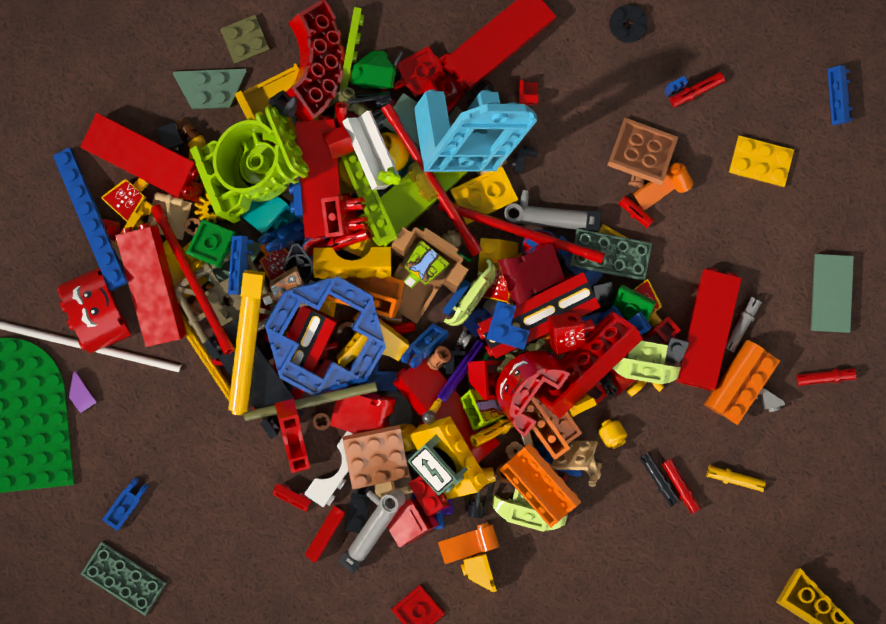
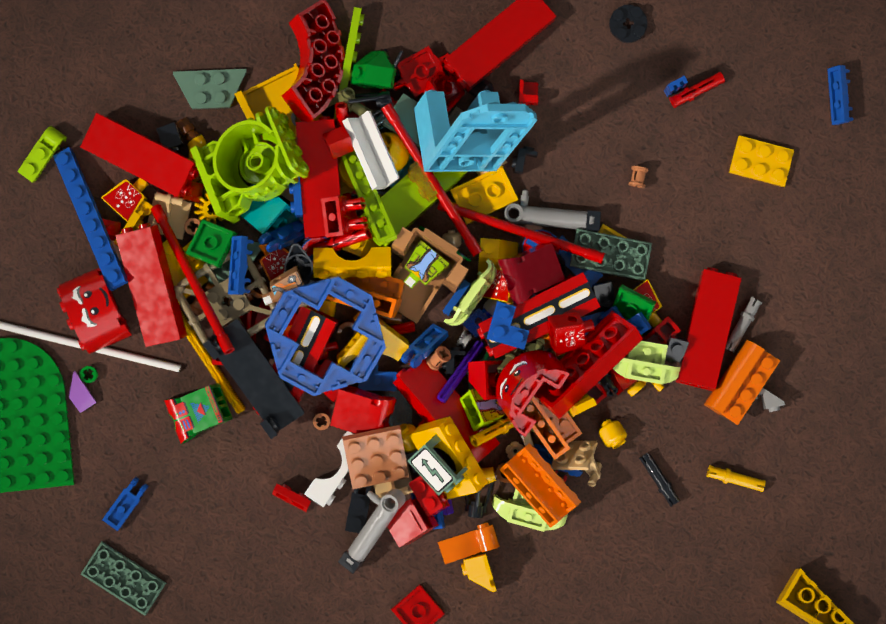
olive plate [220,15,270,64] -> none
yellow brick [228,270,265,415] -> none
olive piece [243,382,378,421] -> none
black plate [268,90,298,117] -> none
red arch [274,399,310,473] -> none
red slope [305,506,346,563] -> none
lime plant [377,167,401,185] -> none
piece [422,398,442,424] -> none
nougat plate [607,117,678,185] -> none
red pin [618,195,654,229] -> none
orange door [633,163,694,211] -> none
red pin [661,458,701,514] -> none
red pin [796,368,856,386] -> none
sand green tile [811,254,854,333] -> none
none -> lime plate [17,126,67,183]
none -> green bush [80,366,98,383]
none -> green piece [164,383,233,445]

